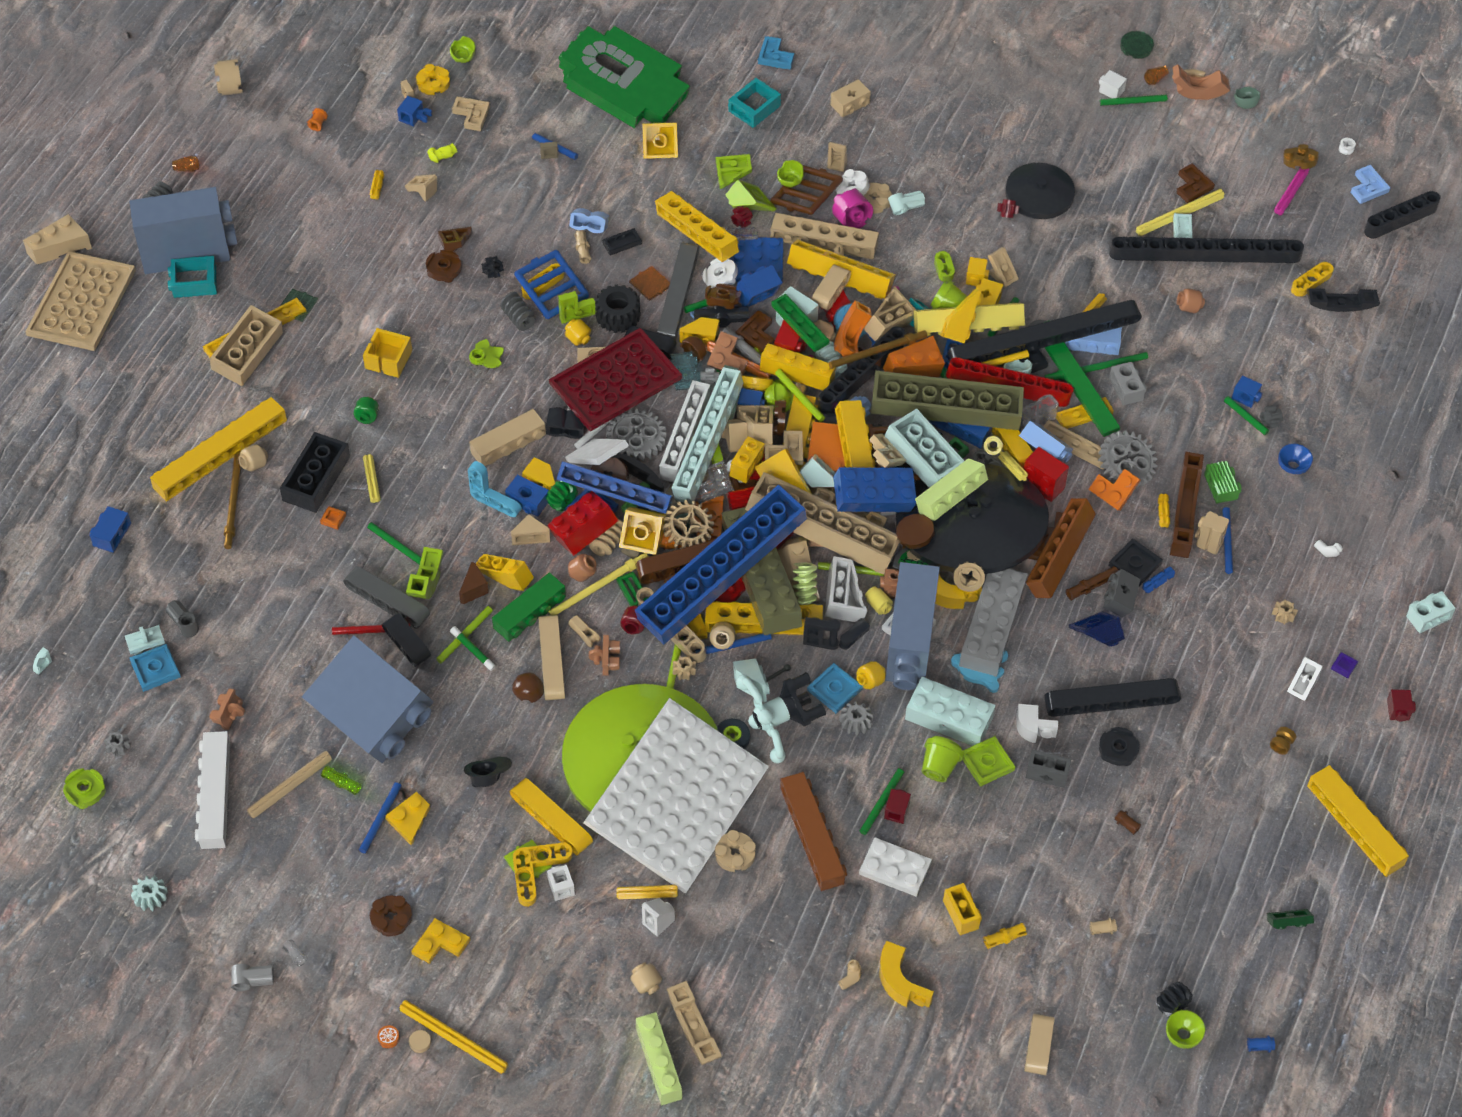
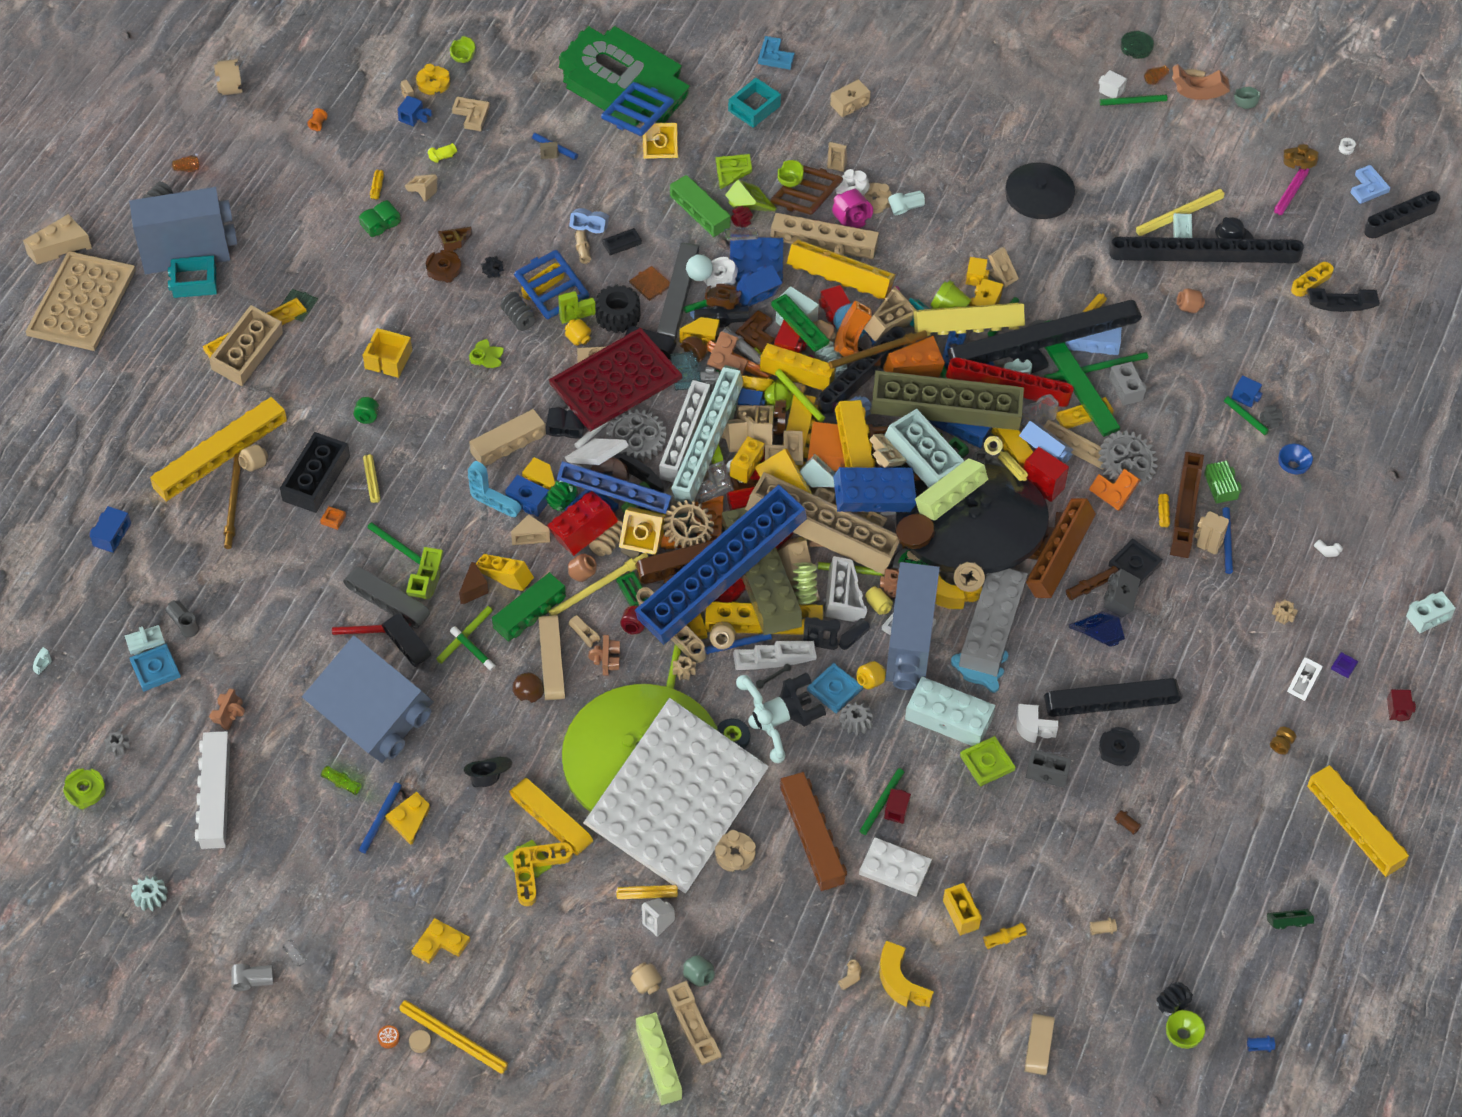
tan axle [247,751,332,818] -> none
reddish brown plate [370,895,412,936] -> none
white brick [547,865,575,901] -> none
yellow brick [655,191,739,262] -> none
light aqua slope [733,659,770,702] -> none
tan beam [811,265,851,310] -> none
lime piece [921,736,964,782] -> none
lime beam [934,251,955,282] -> none
yellow slope [940,289,982,343] -> none
yellow bar [981,350,1029,366] -> none
dark red gear [997,199,1019,218] -> none
blue axle [1142,567,1175,593] -> none
reddish brown plate [1176,163,1215,203] -> none
none -> green brick [358,200,401,237]
none -> blue bar [601,82,674,136]
none -> bright green brick [670,175,731,237]
none -> sand green head [683,955,715,987]
none -> light aqua hair [686,254,713,281]
none -> white slope [733,641,817,670]
none -> black piece [1215,217,1254,239]

